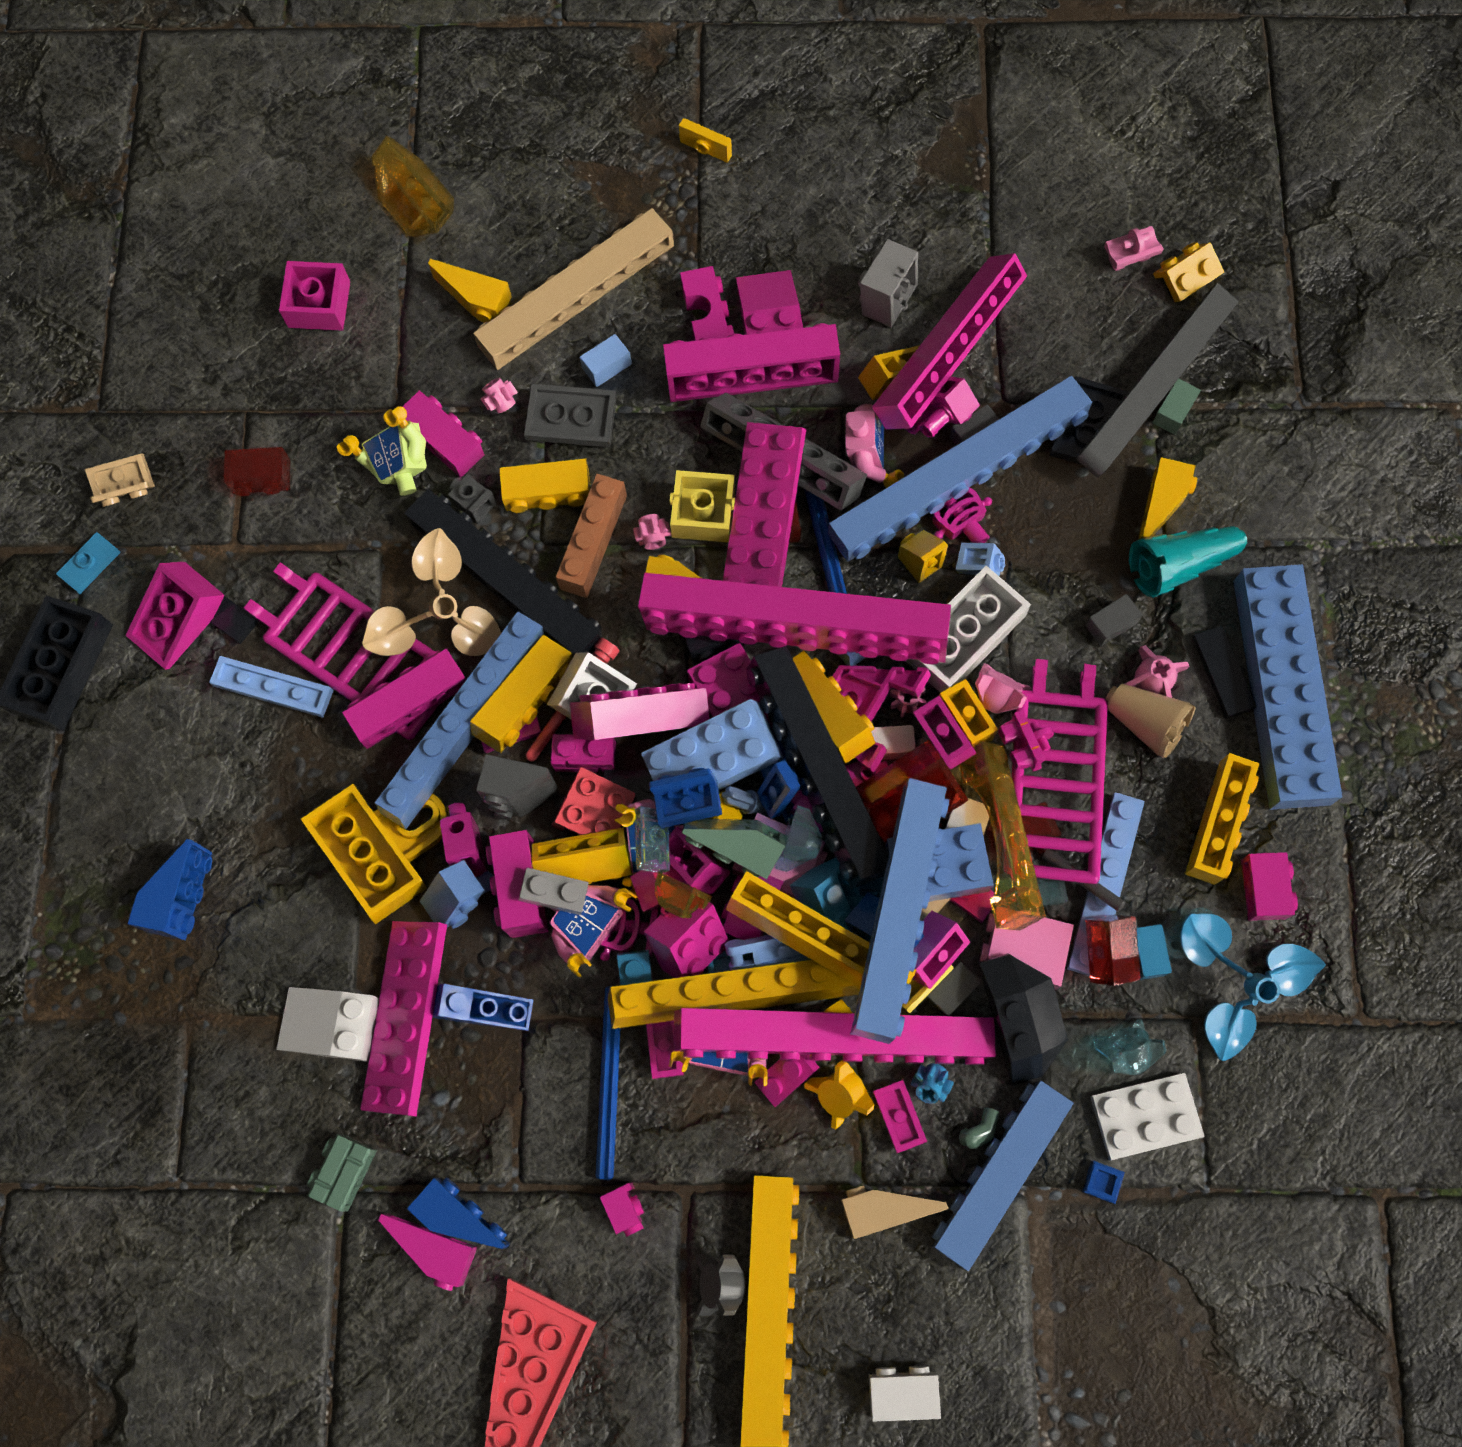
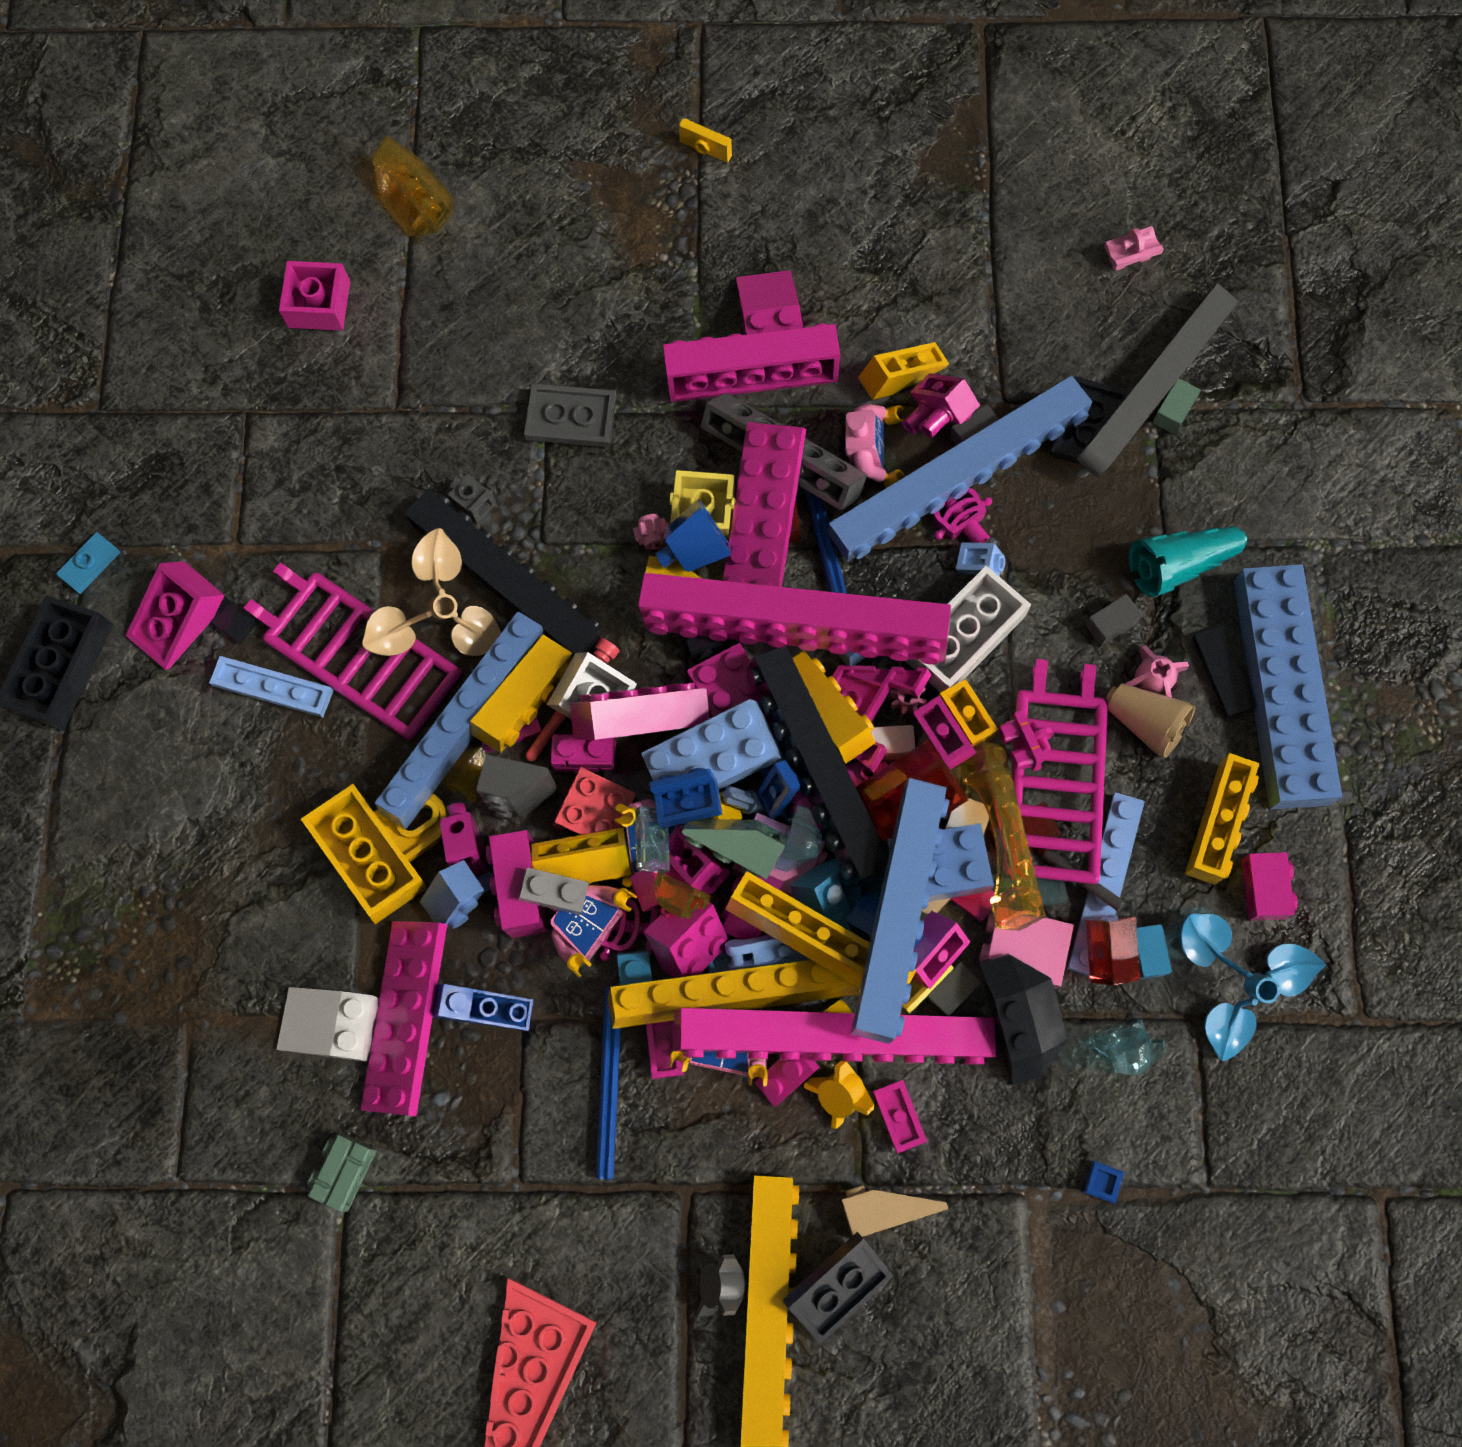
tan bracket [85,454,155,507] -> none
blue slope [128,839,212,941] -> none
clear red brick [224,447,290,496] -> none
torso [337,406,427,496] -> none
dark pink brick [342,648,466,749] -> none
dark pink slope [378,1213,477,1291] -> none
dark pink brick [402,390,485,478] -> none
blue slope [407,1177,510,1249] -> none
yellow slope [428,259,512,323] -> none
tan brick [473,208,674,370] -> none
bright pink gear [480,377,518,414] -> none
yellow brick [500,458,591,513] -> none
nougat brick [556,474,627,598] -> none
light blue piece [580,334,632,387] -> none
dark pink brick [600,1183,644,1237] -> none
dark pink arch [680,266,734,341] -> none
light grey brick [858,239,918,328] -> none
white brick [868,1366,941,1422] -> none
dark pink brick [872,253,1027,429] -> none
yellow slope [898,530,948,583] -> none
dark azure gear [911,1063,954,1104] -> none
medium blue brick [931,1080,1074,1271] -> none
sand green arm [959,1108,1000,1149] -> none
bright pink piece [975,663,1031,714] -> none
white plate [1090,1073,1205,1160] -> none
yellow slope [1138,457,1198,540] -> none
yellow bracket [1153,241,1224,302] -> none
none -> clear yellow brick [441,746,486,803]
none -> blue torso [655,499,731,572]
none -> black plate [782,1232,894,1344]

